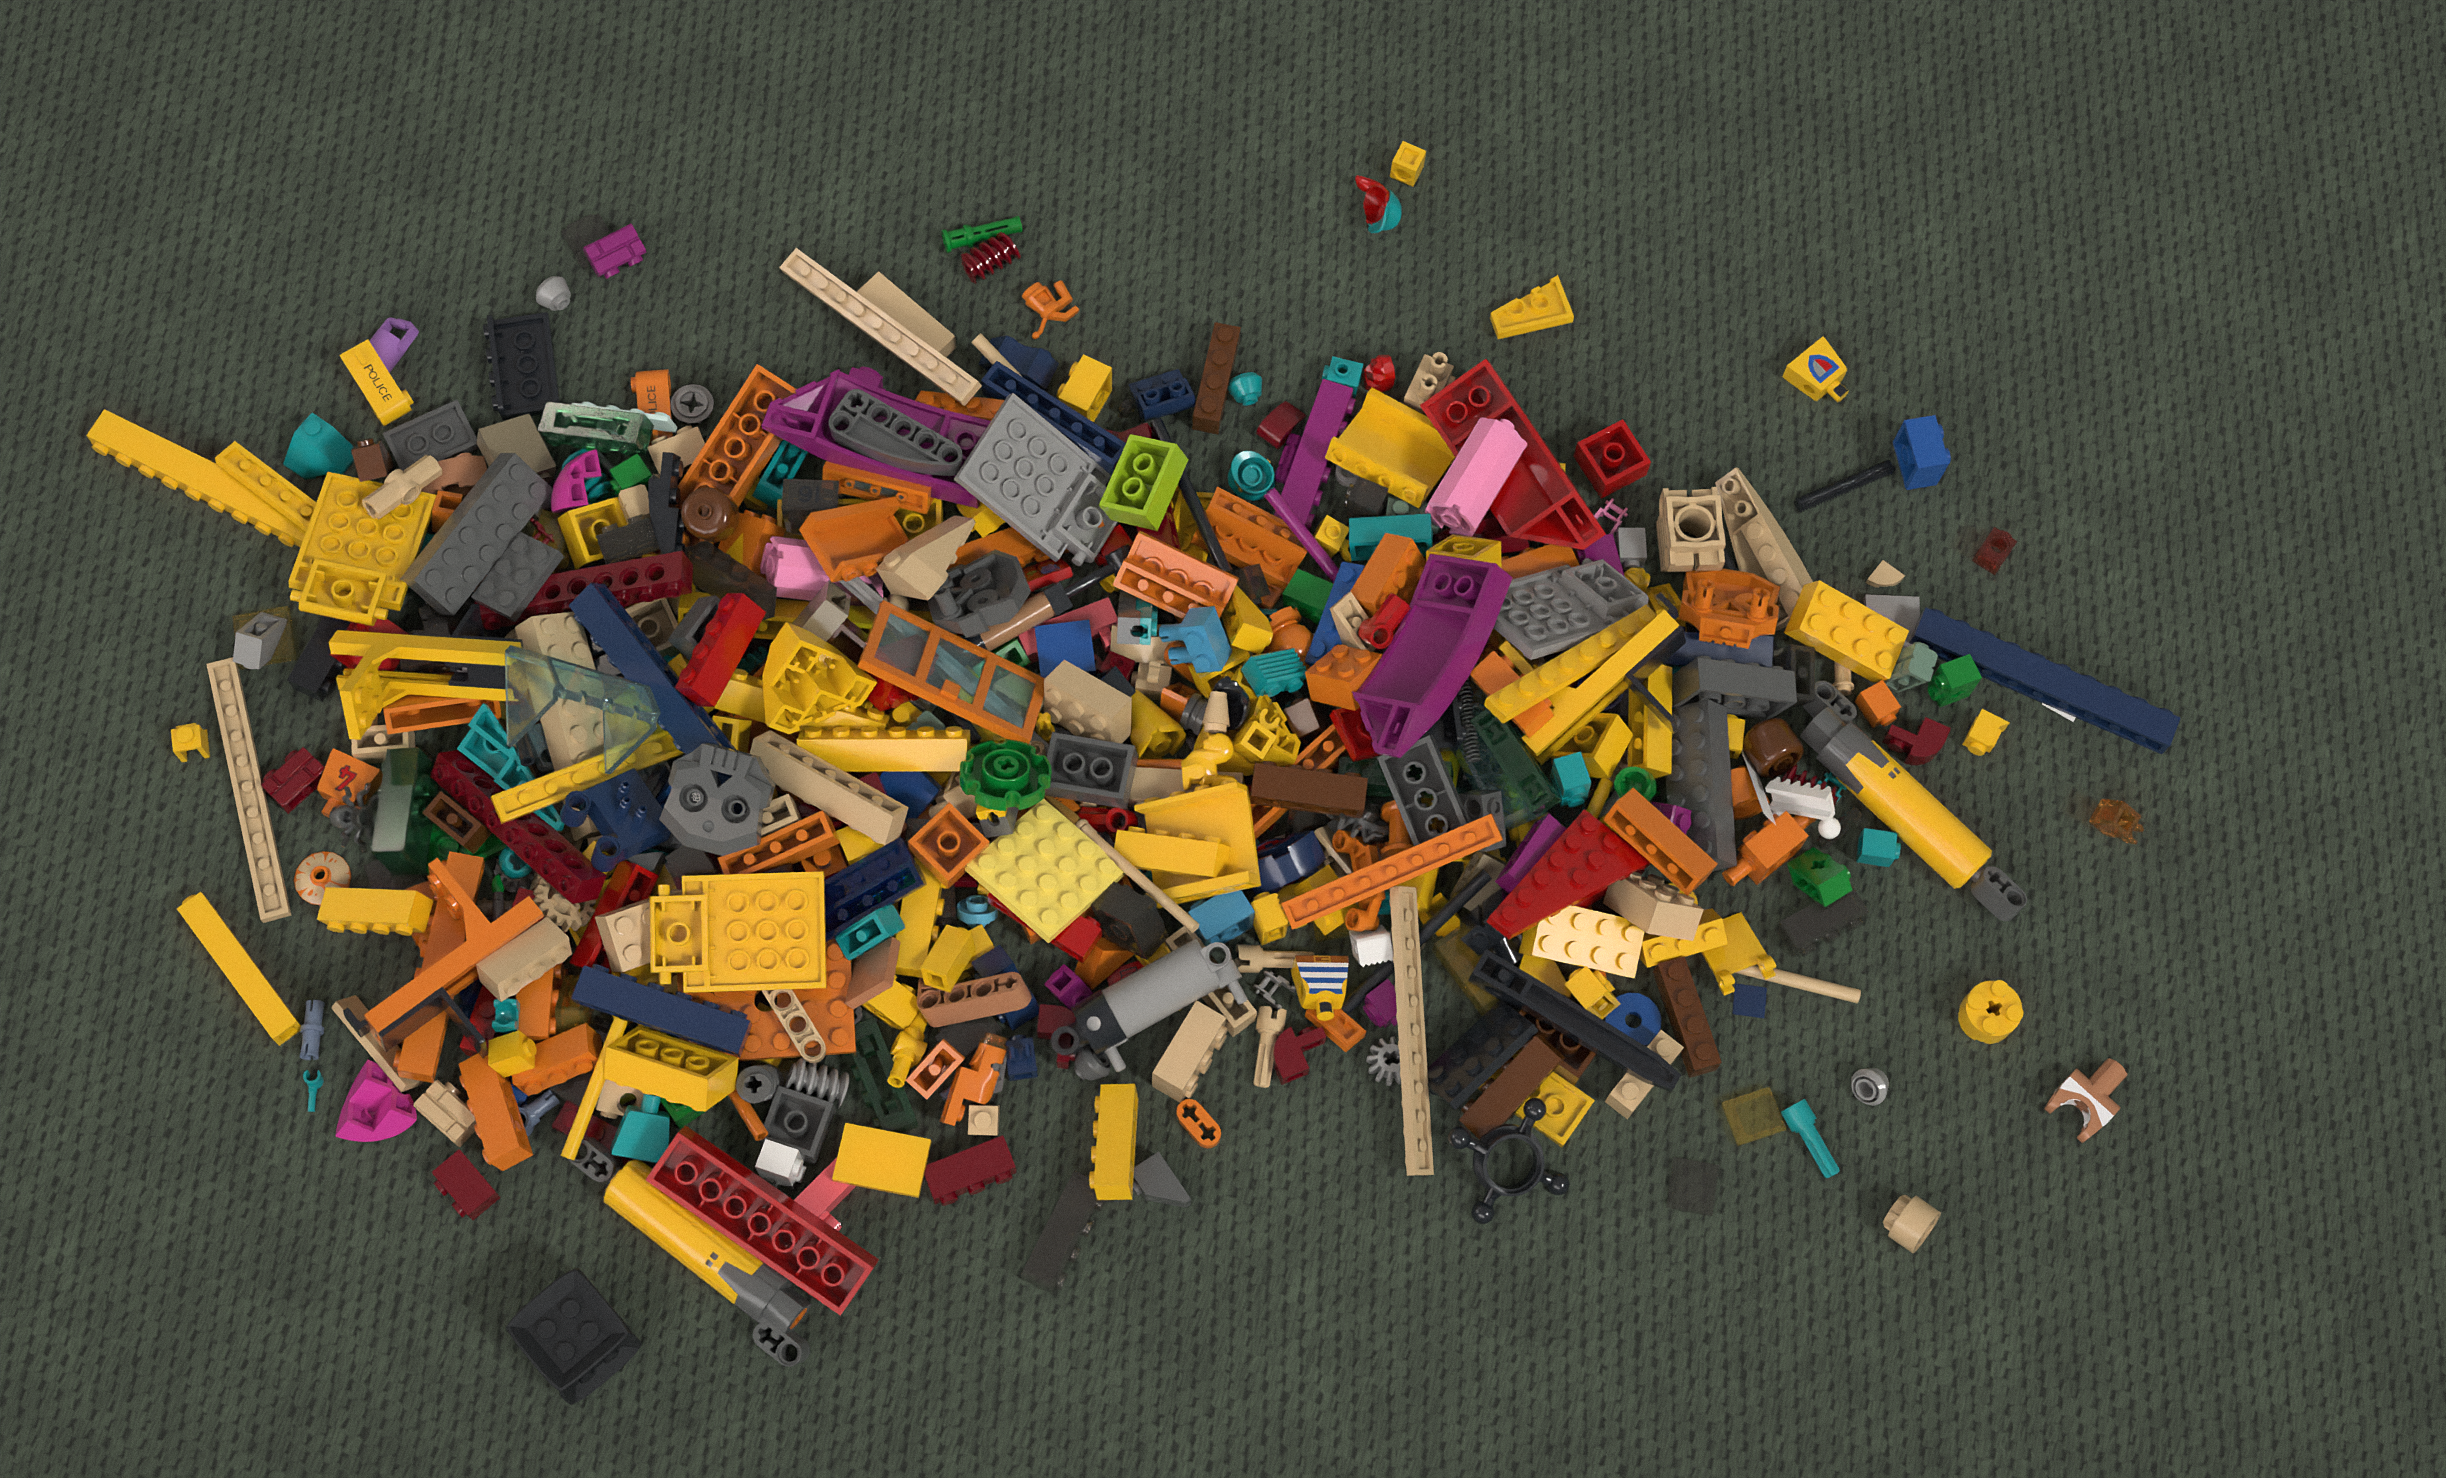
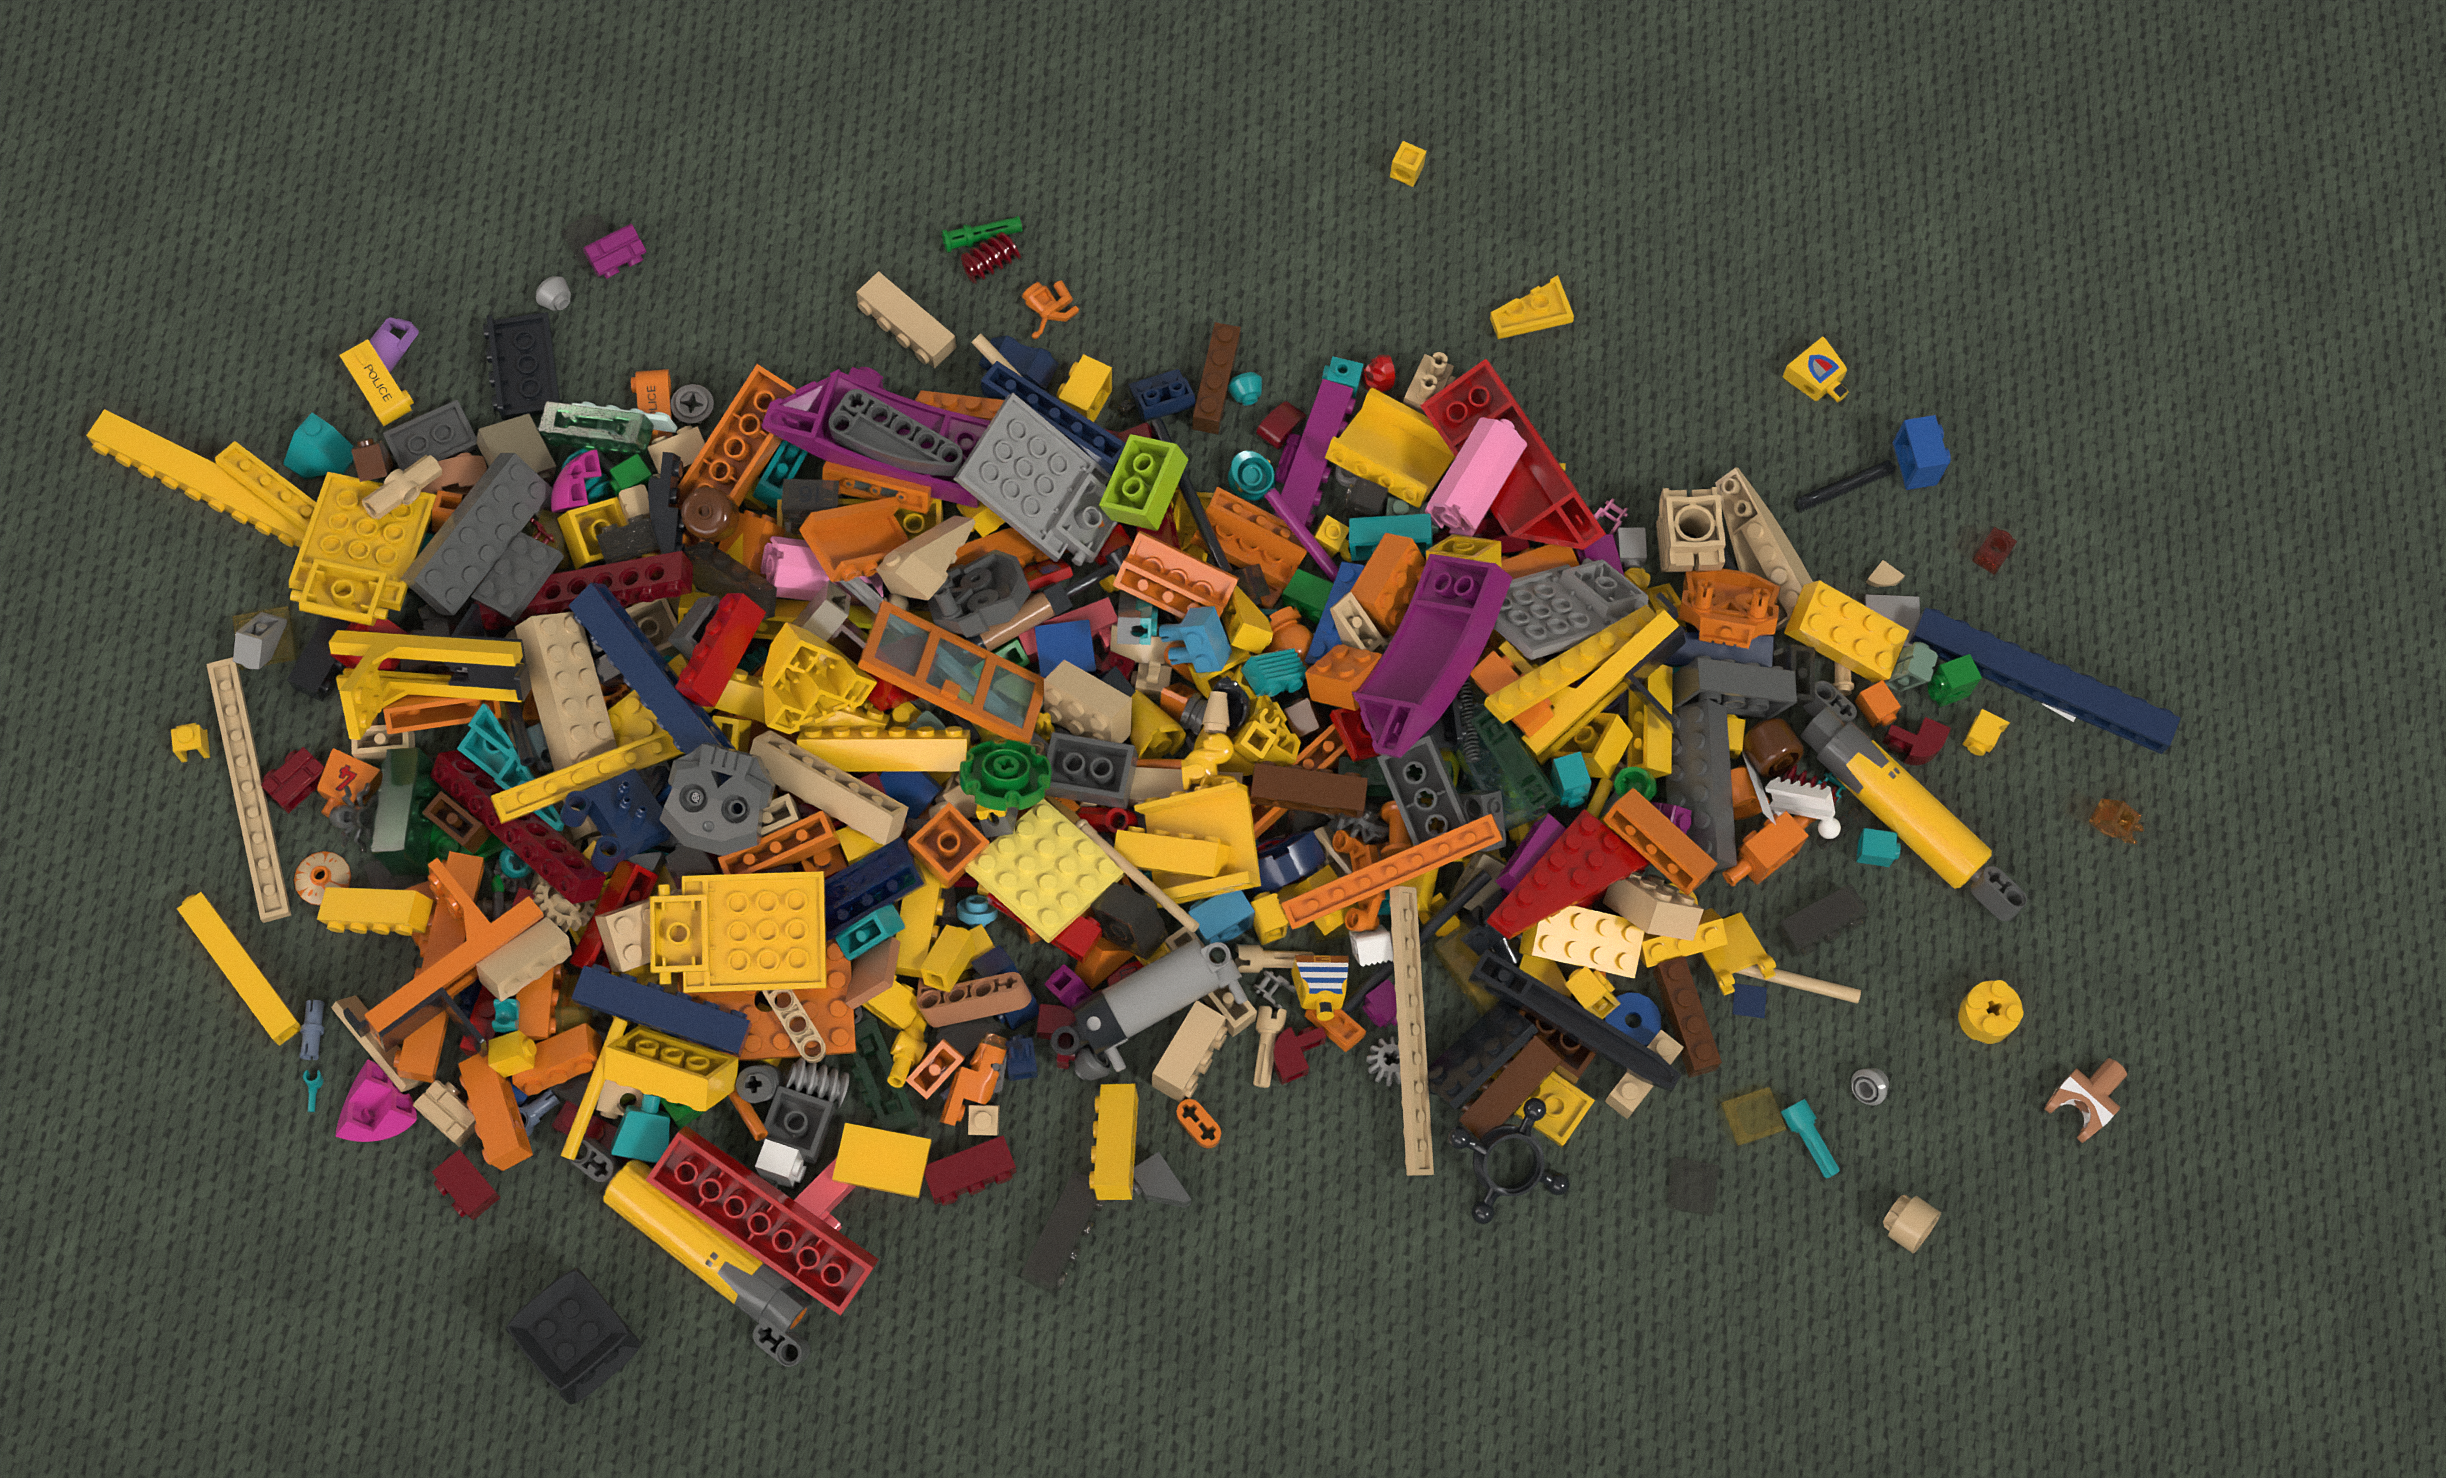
clear light blue windscreen [505,645,661,774] -> none
tan plate [779,248,982,406] -> none
hair [1355,175,1402,233] -> none
red piece [1358,593,1411,649] -> none
red brick [1573,419,1651,499] -> none
green brick [1787,847,1852,907] -> none

